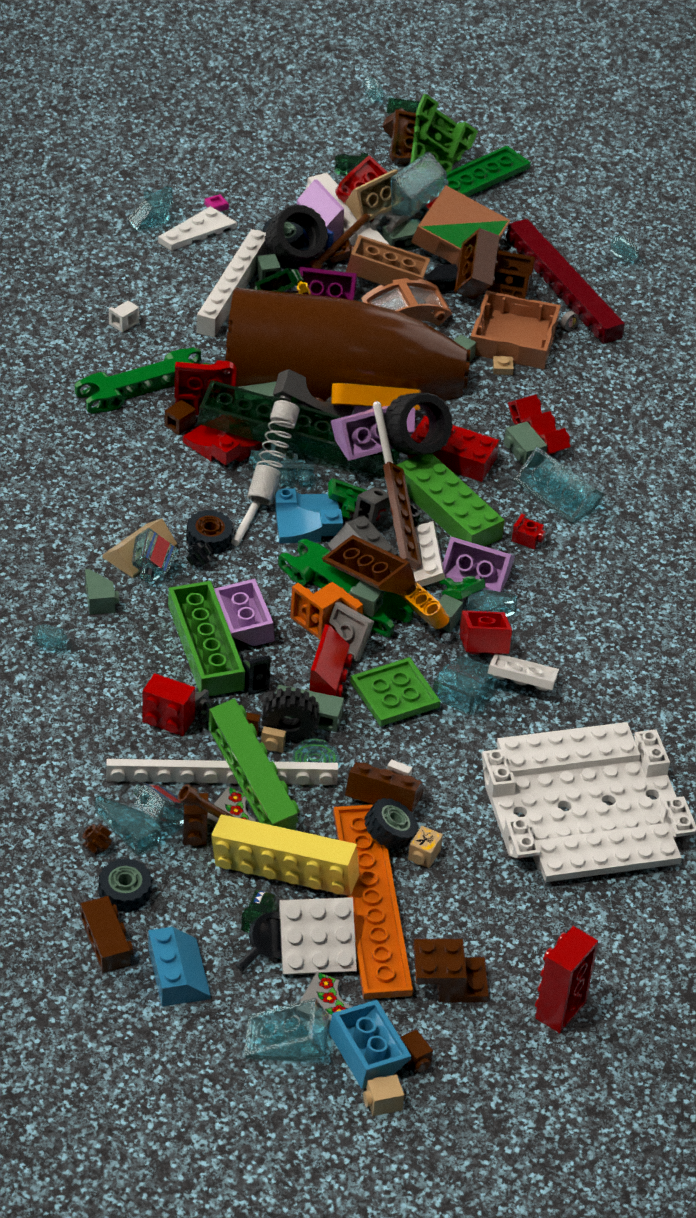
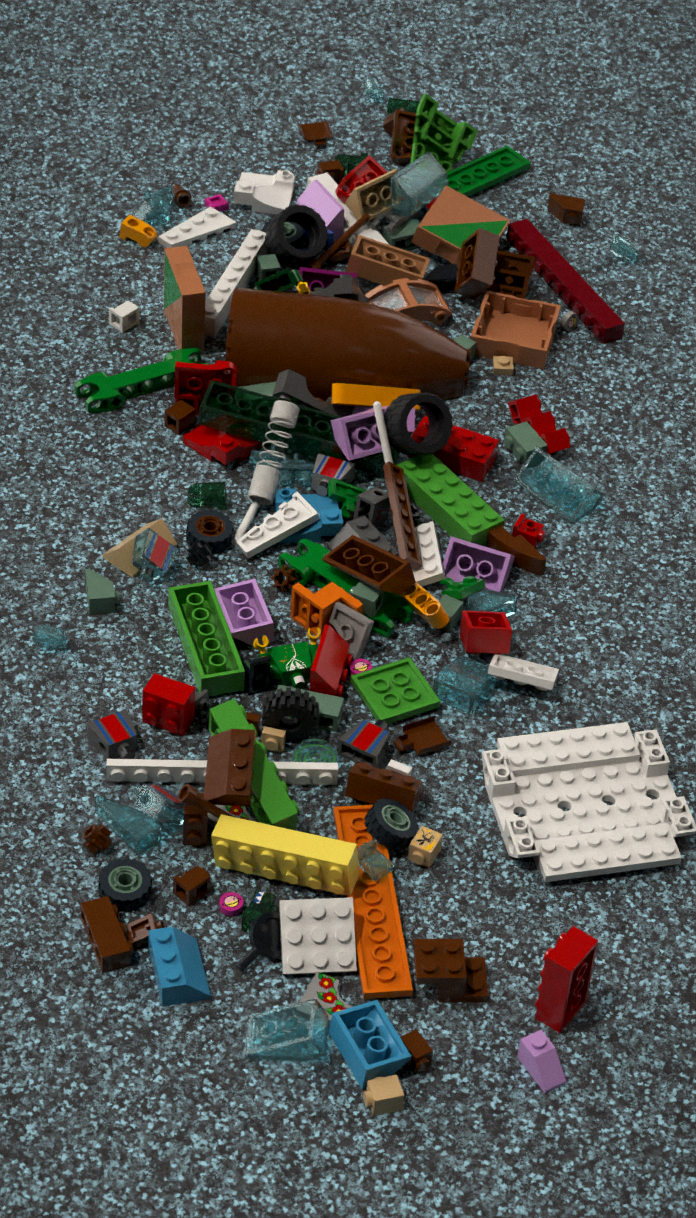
none -> dark grey torso [87,709,137,759]
none -> light orange leg [119,215,157,247]
none -> reddish brown bracket [126,913,166,949]
none -> nougat tile [163,246,206,357]
none -> reddish brown cone [172,184,192,207]
none -> reddish brown brick [173,866,211,906]
none -> clear green leg [187,482,227,510]
none -> reddish brown slope [203,729,256,807]
none -> dark pink tile [219,892,243,916]
none -> white slope [234,170,295,215]
none -> white wing [236,492,319,558]
none -> green torso [253,627,321,690]
none -> reddish brown gear [271,565,299,592]
none -> reddish brown piece [297,117,332,147]
none -> dark grey slope [308,274,369,303]
none -> light grey torso [311,454,355,496]
none -> reddish brown brick [315,160,344,184]
none -> dark grey torso [338,720,390,768]
none -> tile [350,659,372,675]
none -> clear light blue bracket [358,838,394,882]
none -> reddish brown piece [393,716,452,756]
none -> reddish brown slope [486,525,546,576]
none -> lavender slope [517,1030,566,1094]
none -> reddish brown slope [547,193,586,226]

